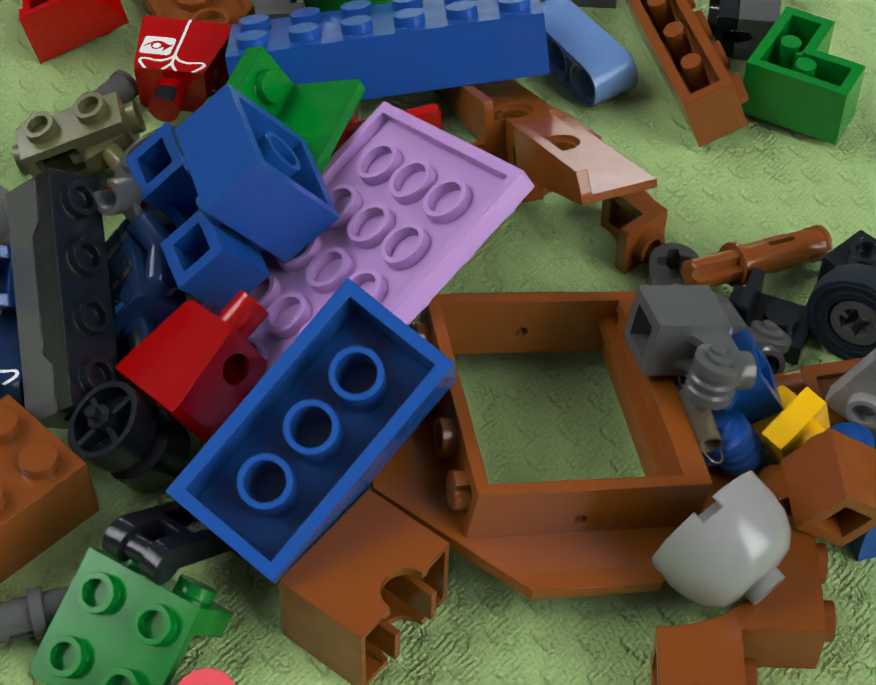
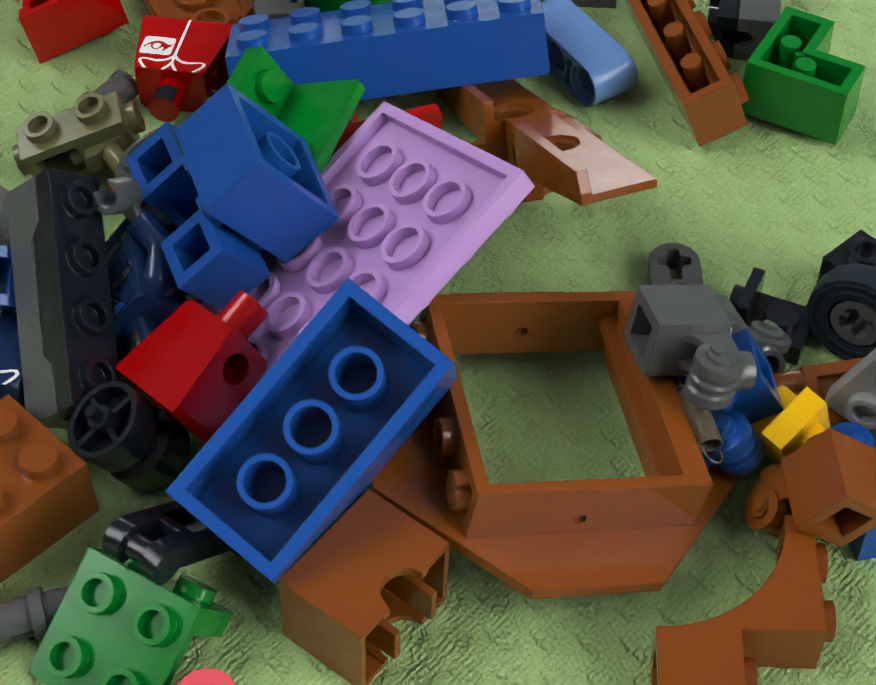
dark orange bracket [601,190,668,274] -> none
light grey cylinder [651,470,791,607] -> none
dark orange axle [679,225,832,287] -> none

